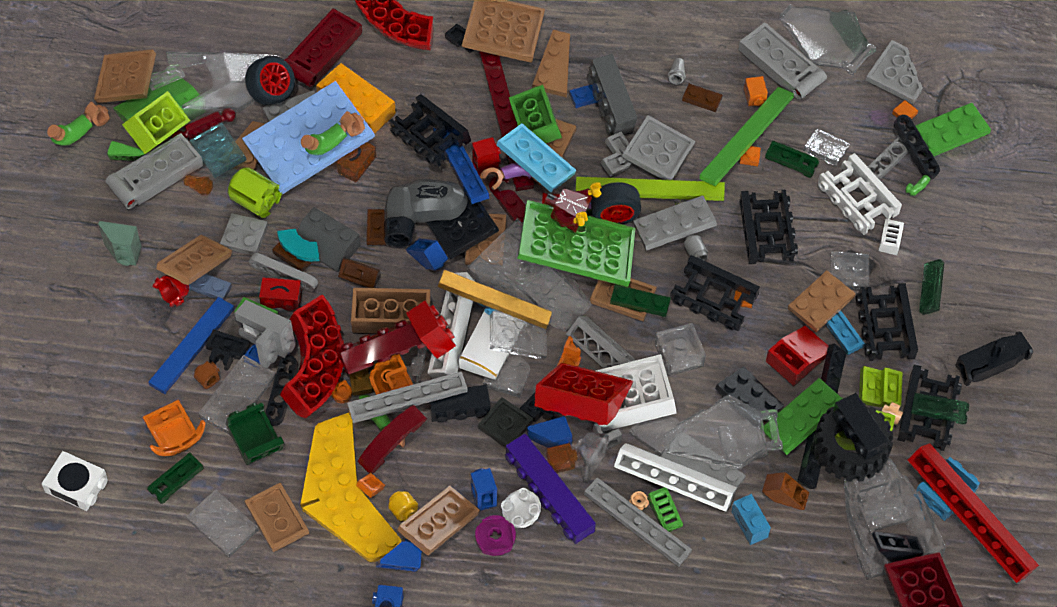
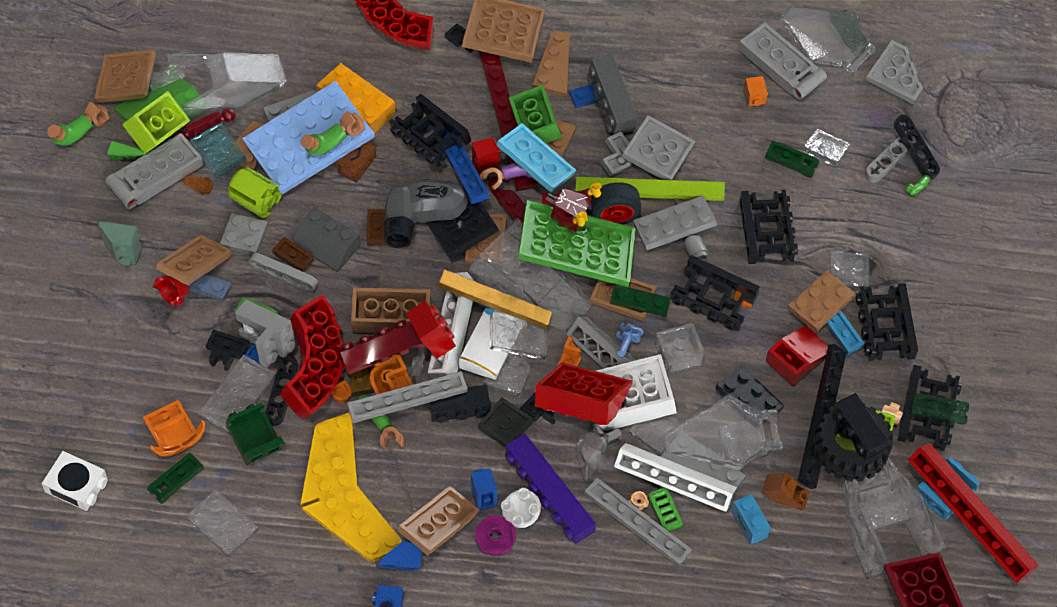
blue tile [148,297,235,394] -> none
dark orange plate [194,361,221,389] -> none
medium nougat plate [244,483,309,552] -> none
wheel [245,56,295,105] -> none
red brick [259,277,302,311] -> none
teal tile [277,229,320,262] -> none
dark red hinge [285,8,362,87] -> none
reddish brown plate [338,258,380,288] -> none
orange tile [356,473,385,498] -> none
dark red slope [357,405,427,474] -> none
yellow head [388,491,418,521] -> none
blue slope [406,238,448,270] -> none
blue slope [527,416,573,450] -> none
clear orange brick [546,443,578,473] -> none
light grey cone [668,58,686,85] -> none
reddish brown plate [682,83,723,112] -> none
bright green tile [700,87,794,186] -> none
orange plate [740,146,761,166] -> none
bright green plate [761,378,843,455] -> none
white fence [818,153,902,235] -> none
lime slope [859,366,903,407] -> none
black slope [872,531,924,563] -> none
white slope [879,219,904,255] -> none
orange tile [892,100,918,124] -> none
bright green plate [916,103,991,156] -> none
clear green plate [919,259,945,315] -> none
black piece [955,331,1033,386] -> none
none -> medium blue piece [616,322,644,357]

